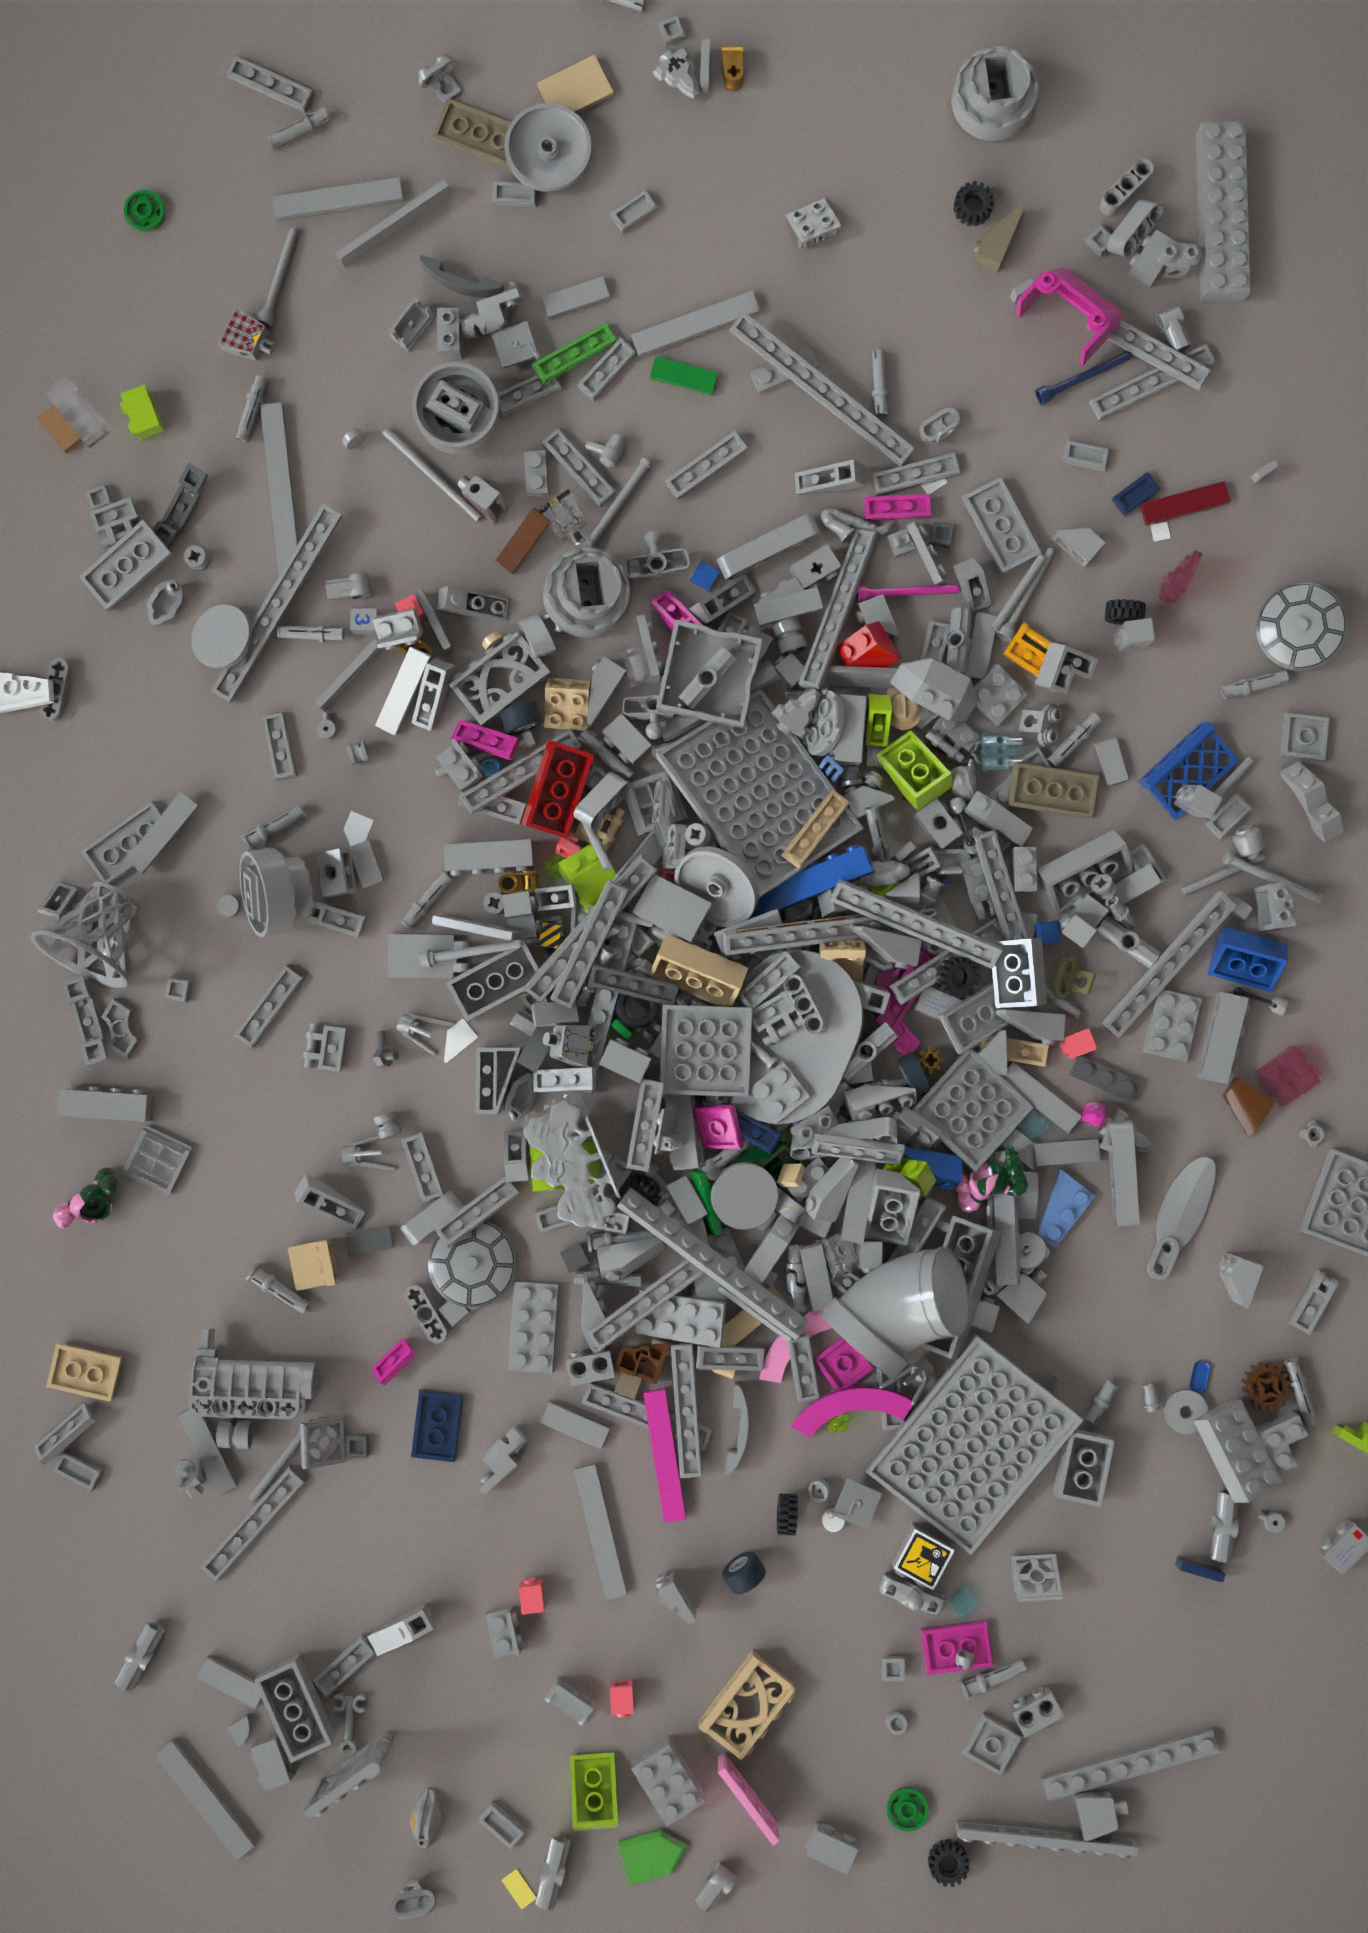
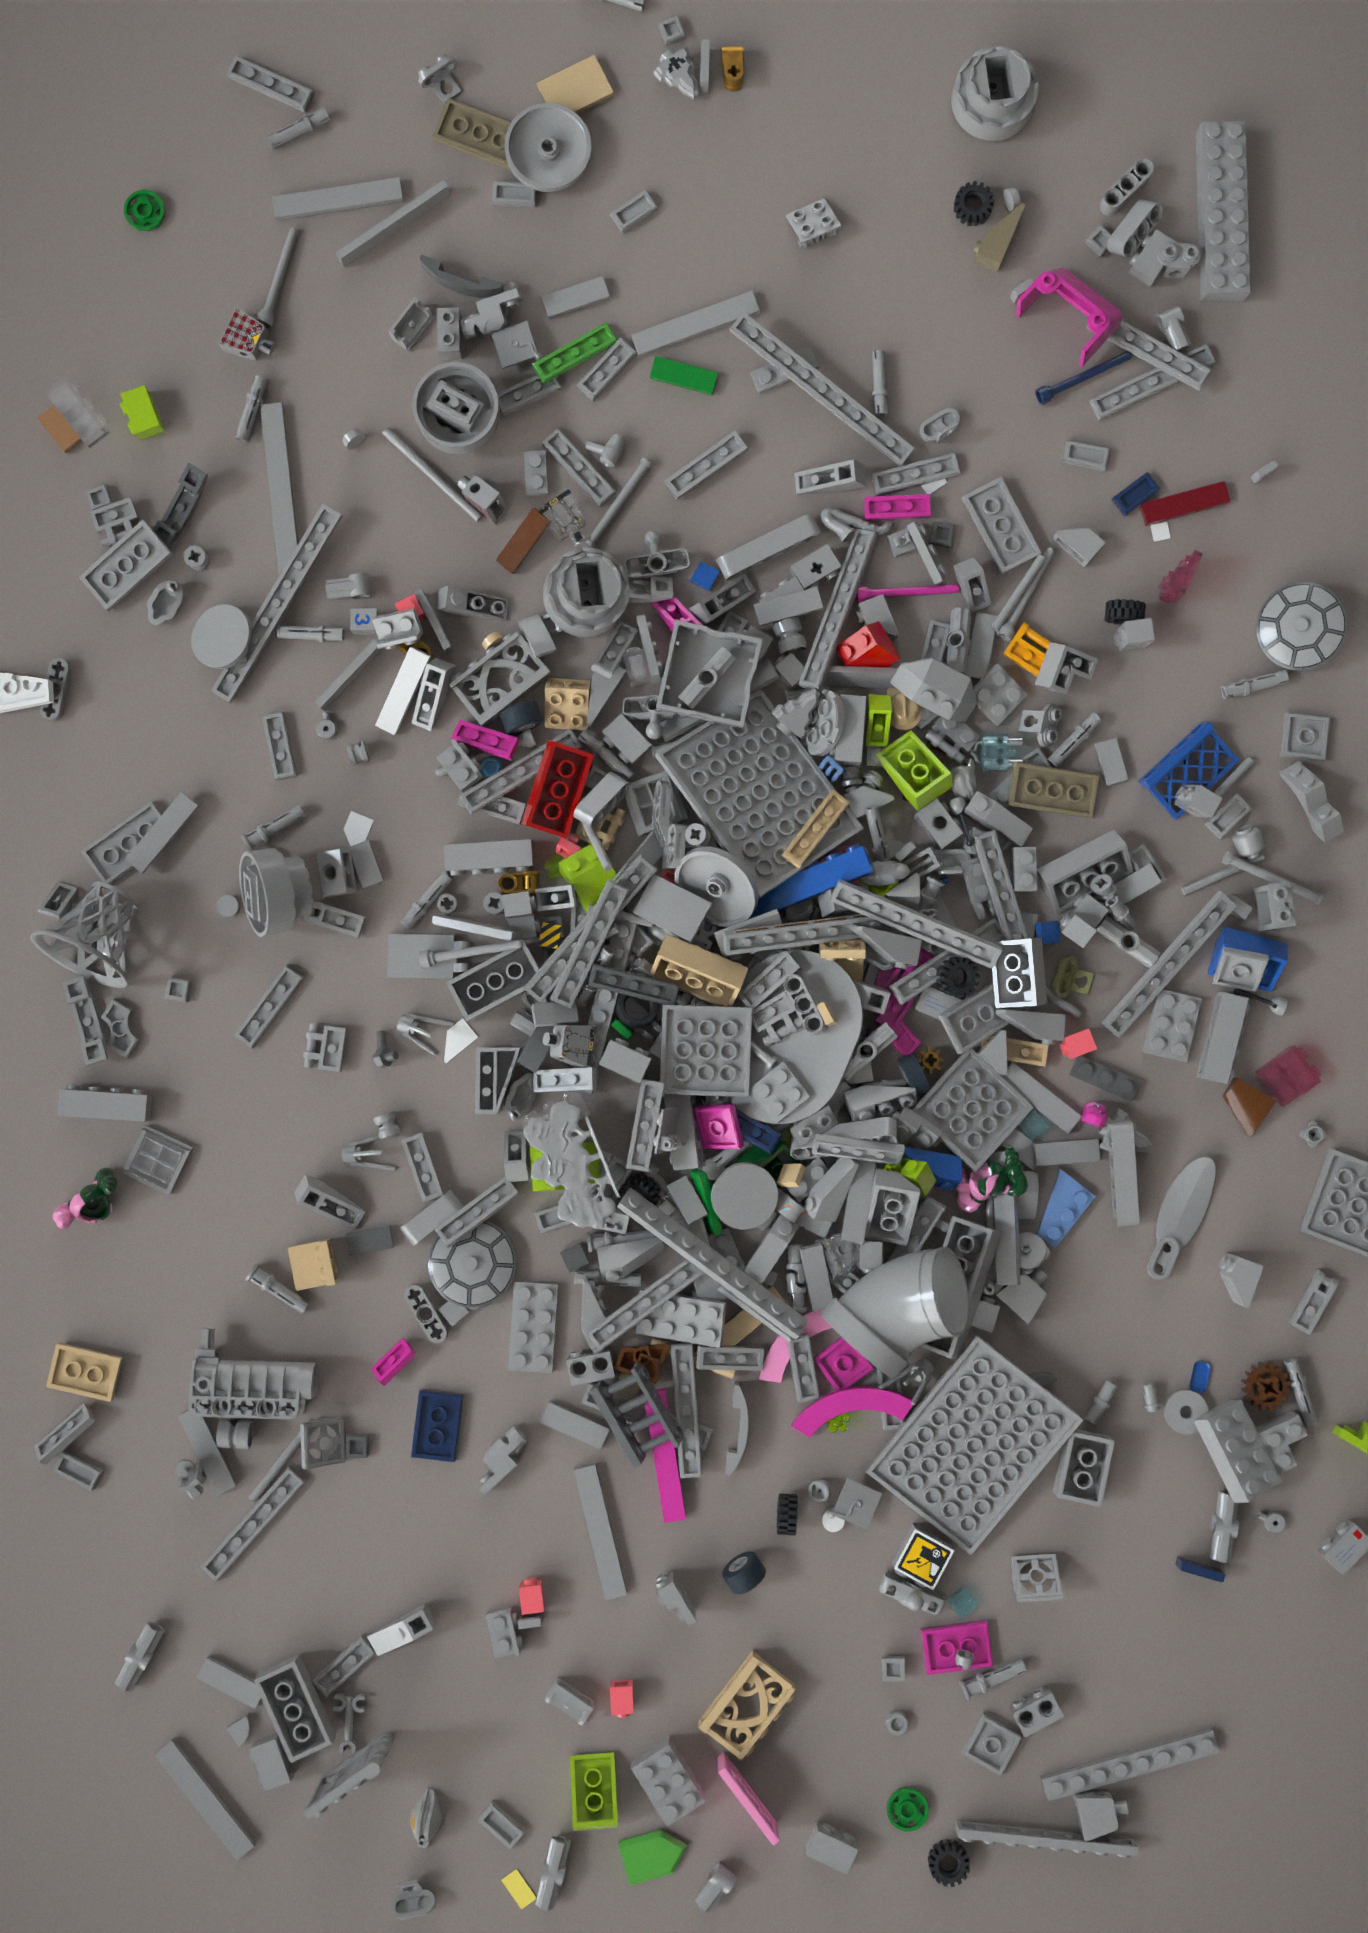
none -> light grey bush [437,894,457,914]
none -> light grey tile [518,1612,542,1629]
none -> dark grey fence [589,1361,683,1468]
none -> light grey tile [591,620,639,679]
none -> light grey slope [628,576,673,603]
none -> tan tile [817,1002,838,1026]
none -> light grey tile [1003,187,1021,211]
none -> light grey tile [1212,946,1269,992]

